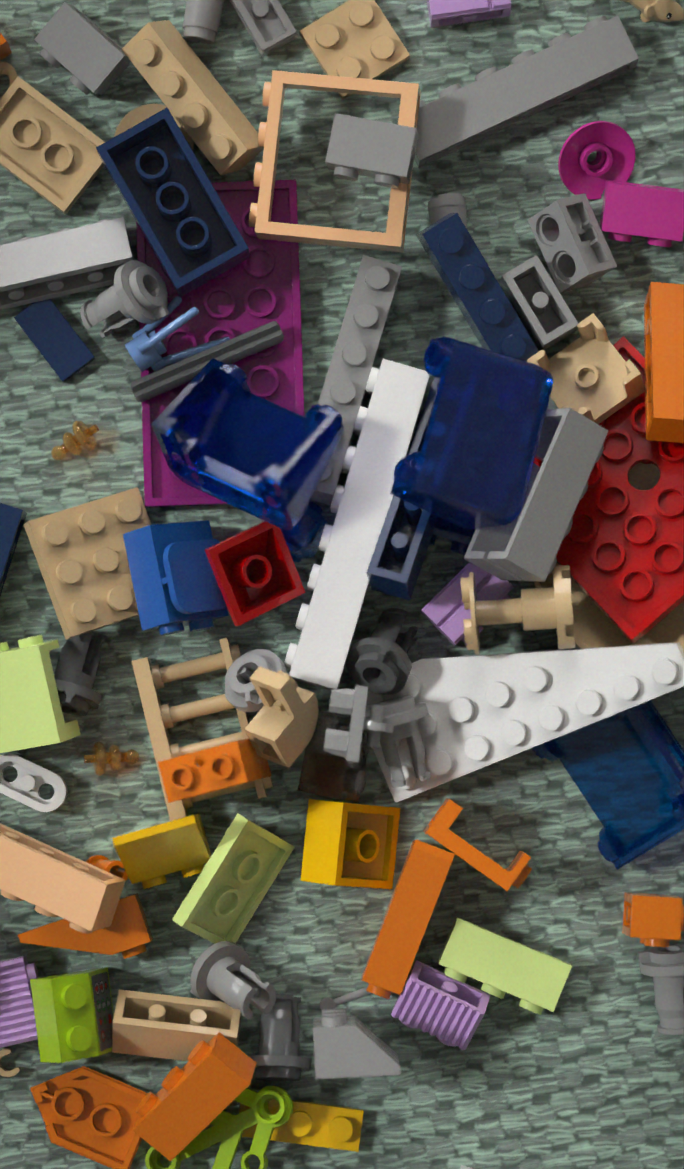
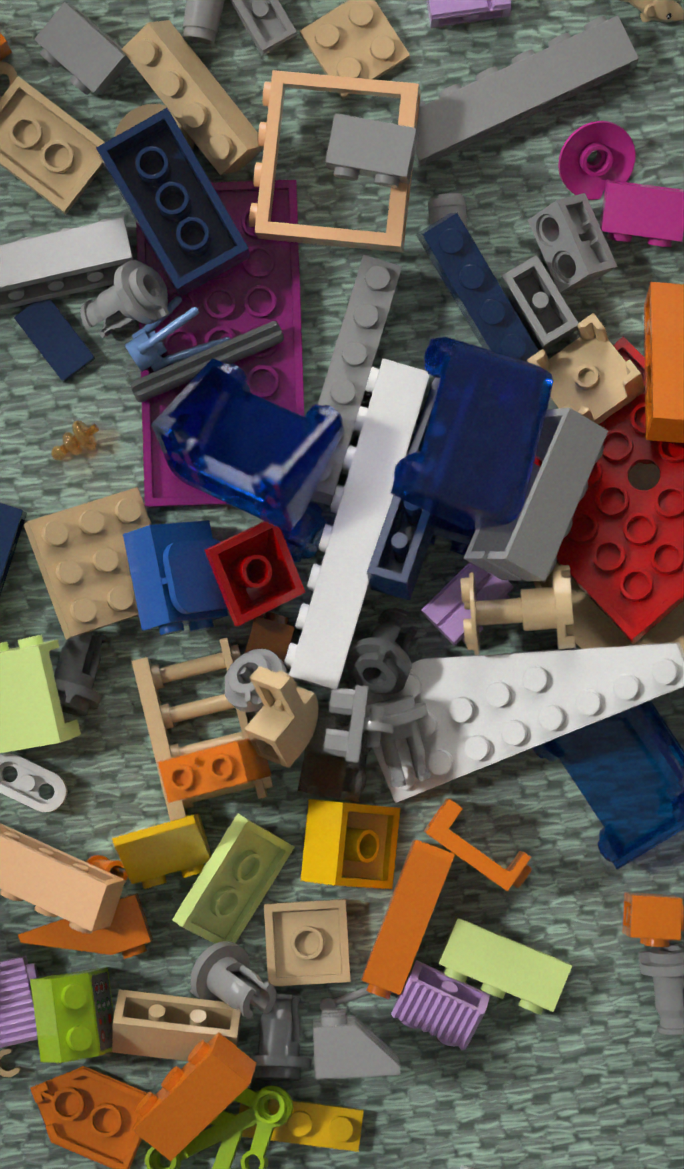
clear orange hair [84,741,139,776] -> none
none -> reddish brown brick [245,612,295,663]
none -> tan plate [264,899,351,987]

